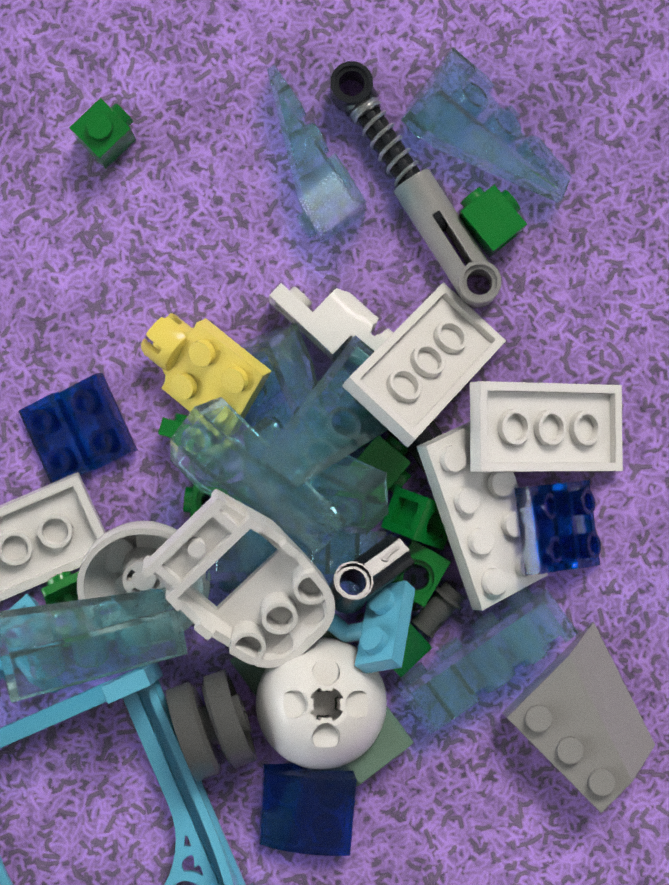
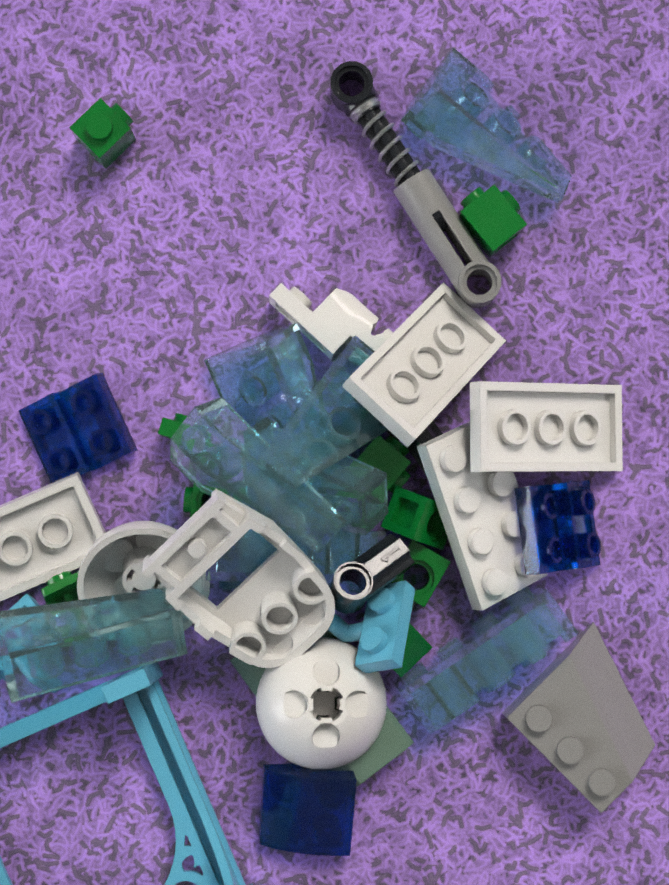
light yellow plate [141,313,272,441] -> none
dark grey wheel [166,668,257,782] -> none
clear light blue wedge [267,65,366,244] -> none
dark grey pin [411,581,465,638] -> none

